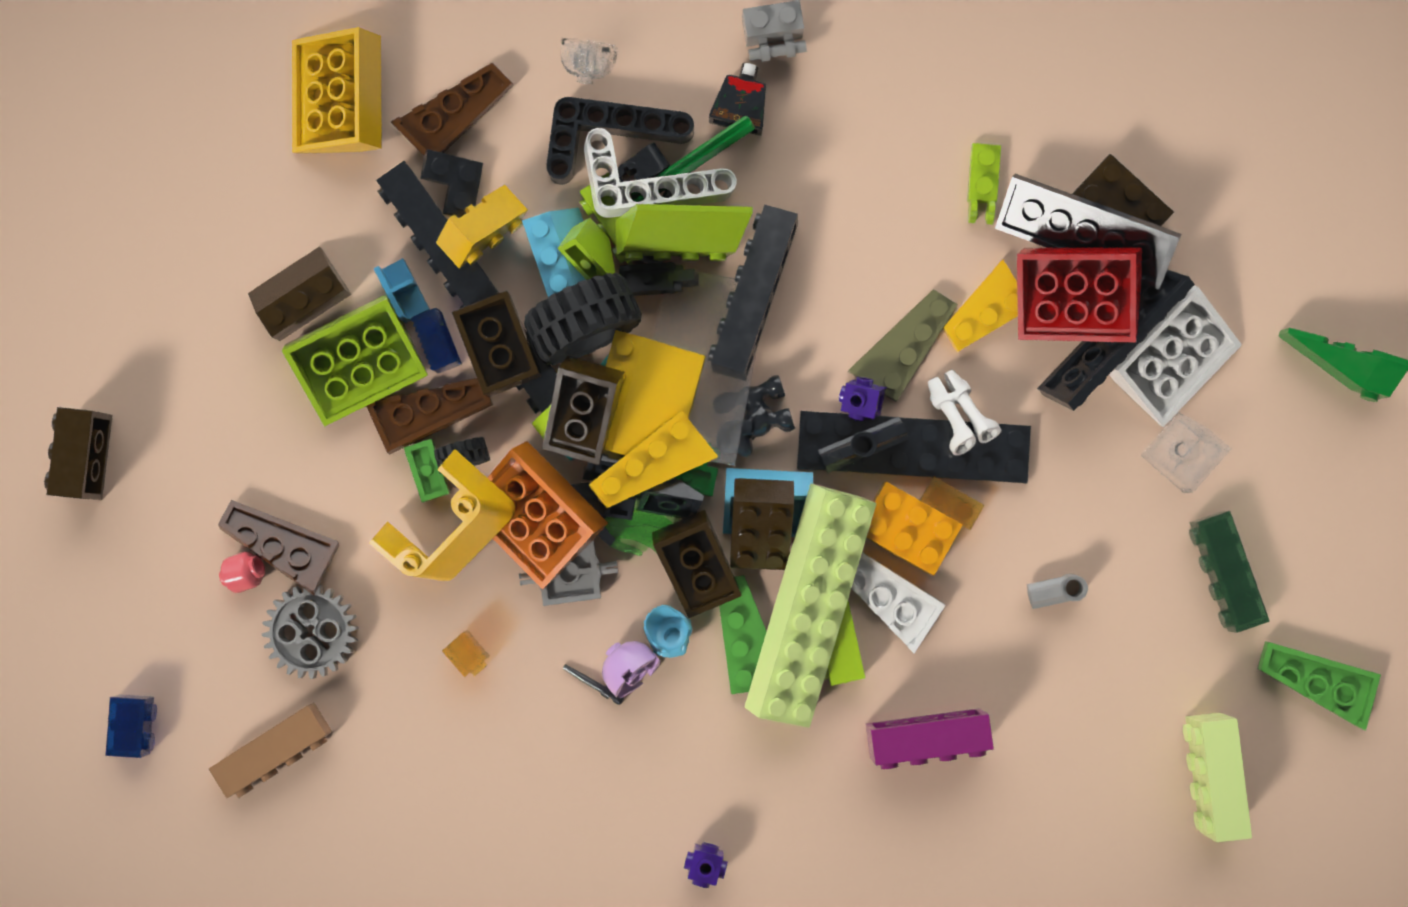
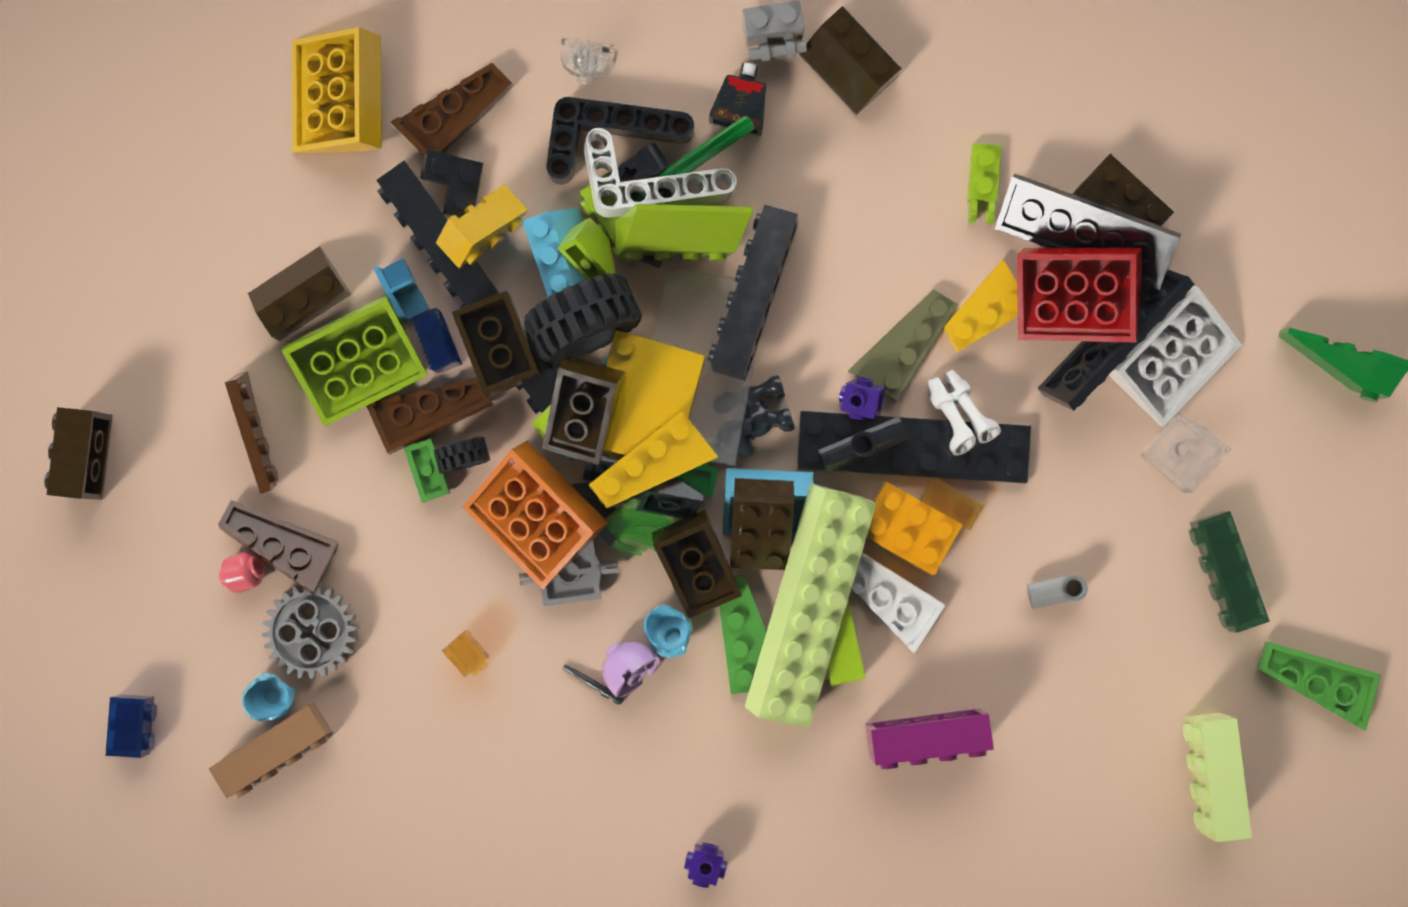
yellow windscreen [369,449,515,581] -> none
black tile [603,495,637,520] -> none
black hinge [619,262,699,296] -> none
none -> reddish brown wing [225,371,278,494]
none -> medium azure hair [242,673,295,721]
none -> dark brown slope [798,6,902,116]

